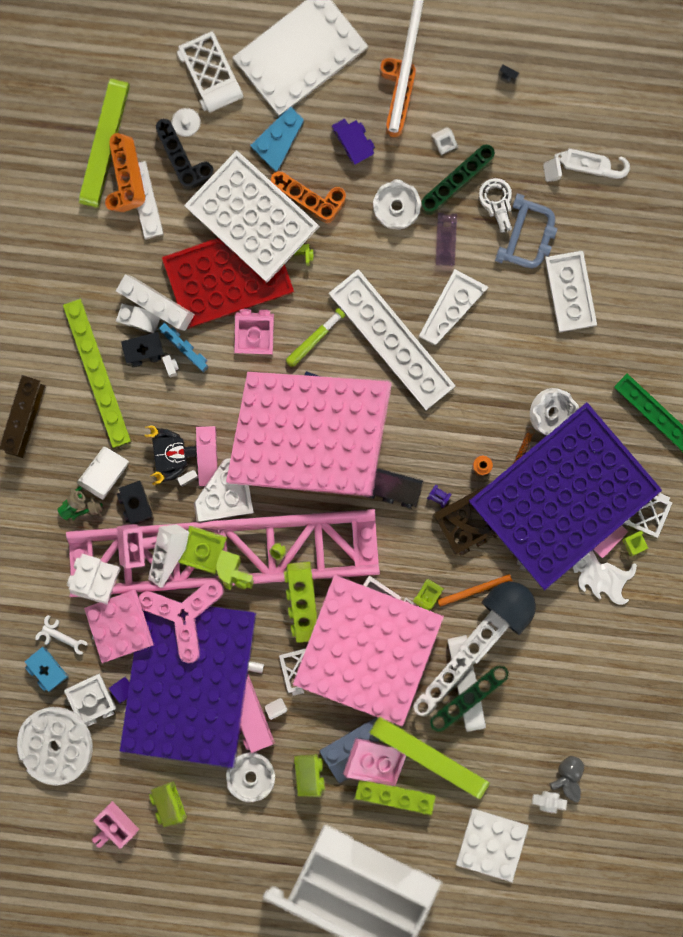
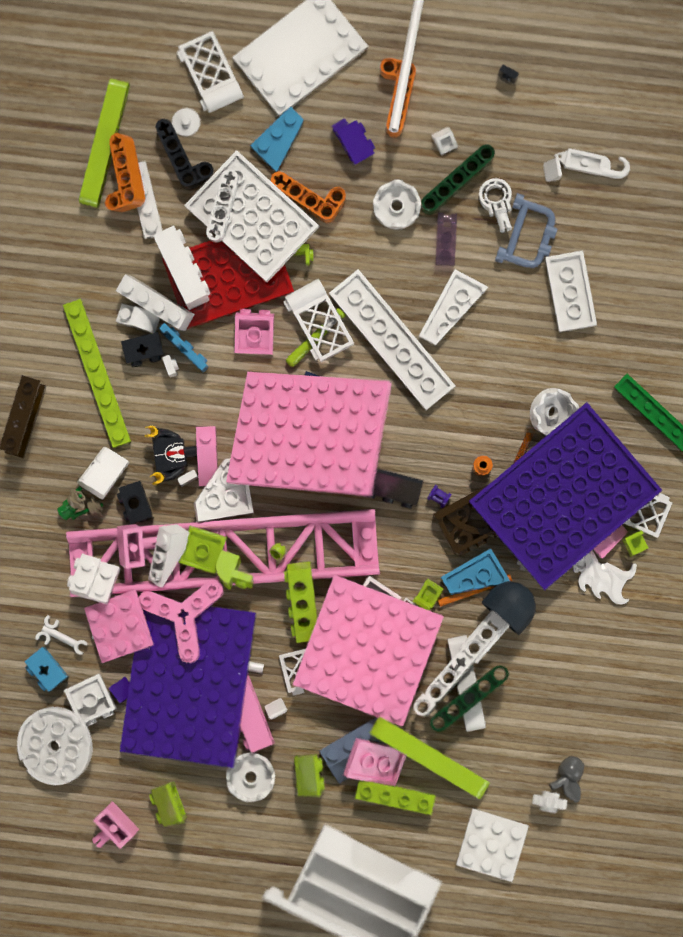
none -> white brick [153,226,211,310]
none -> white beam [206,169,239,242]
none -> white piece [283,279,354,362]
none -> dark azure wing [441,549,510,595]

